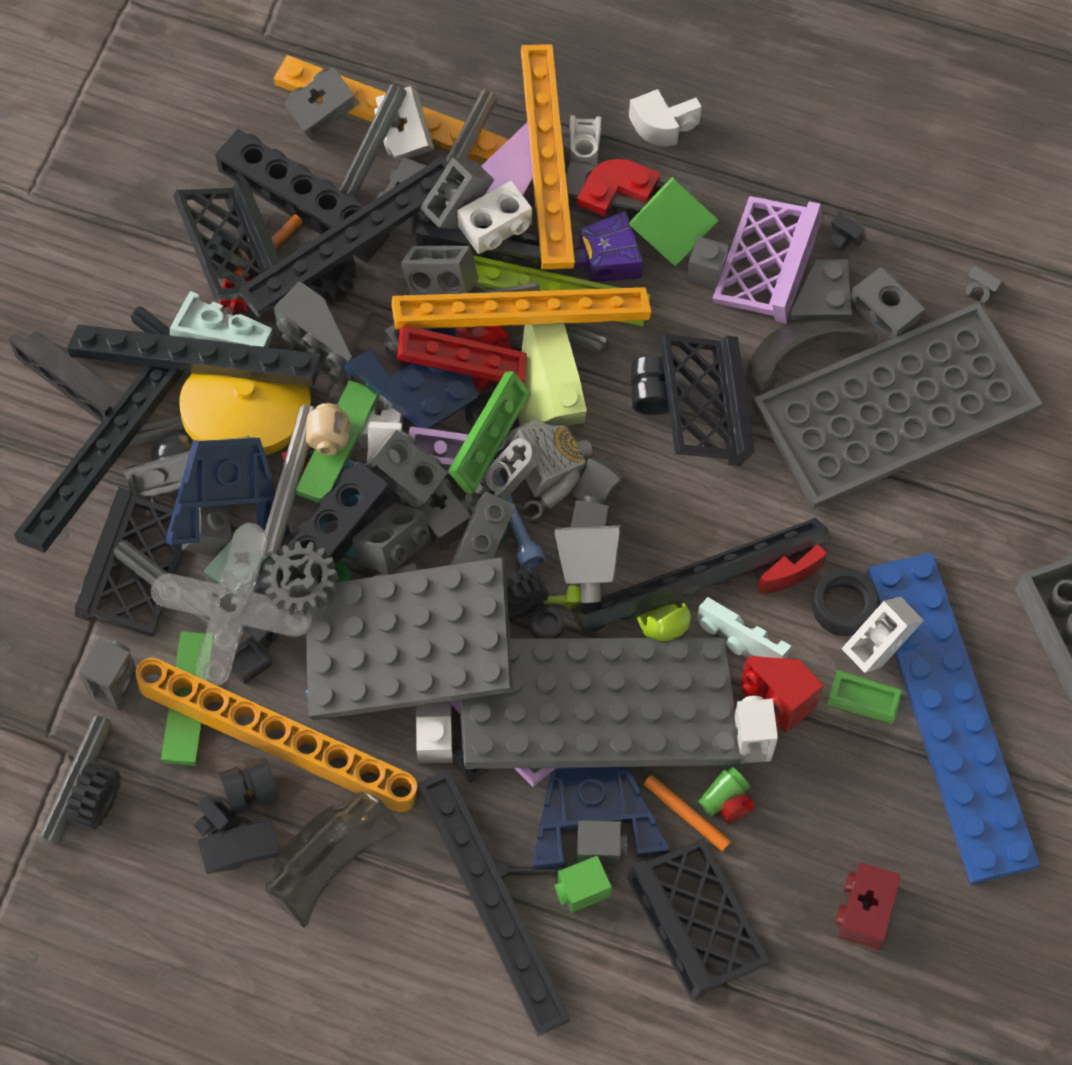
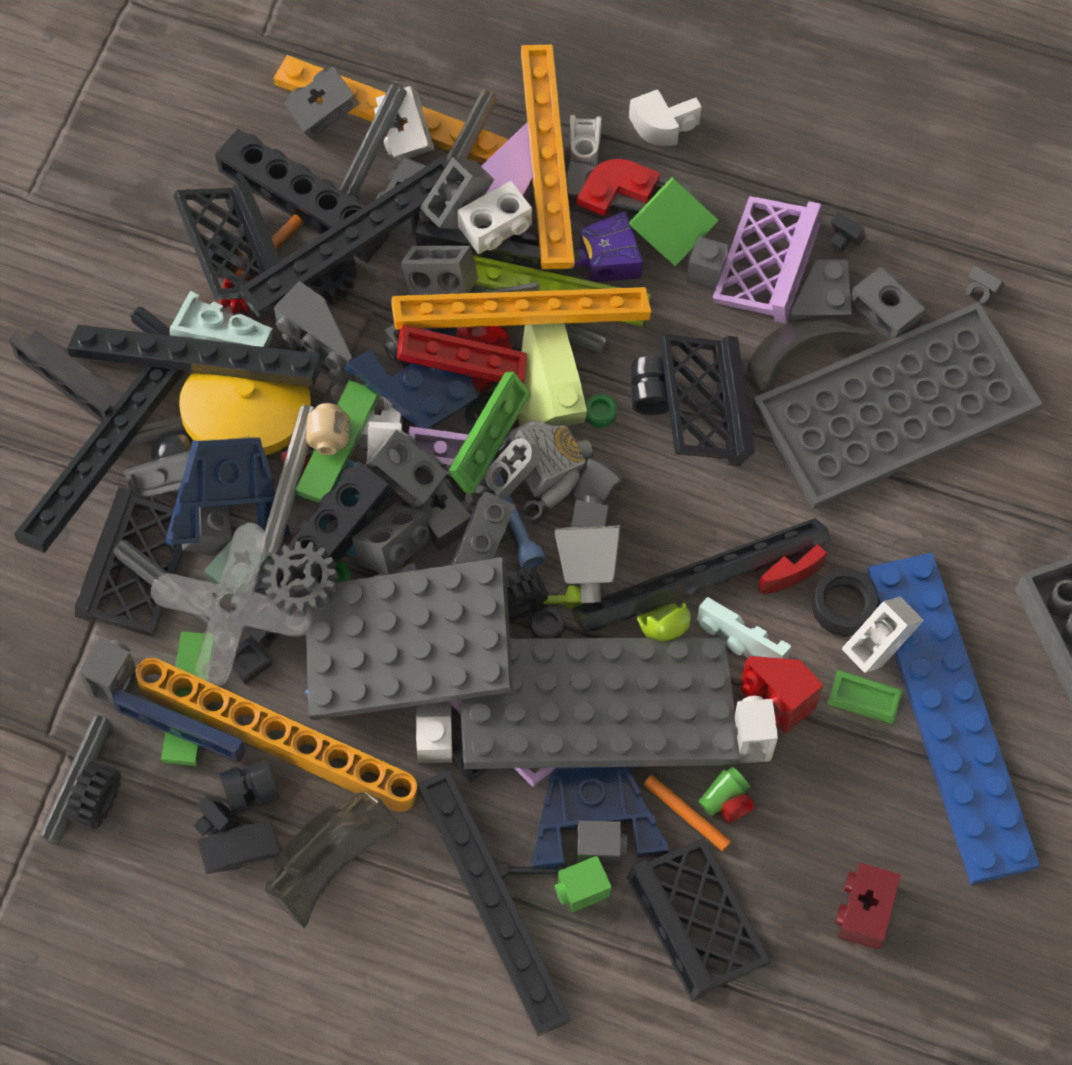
none -> dark blue tile [112,689,246,762]
none -> green tile [585,394,617,428]

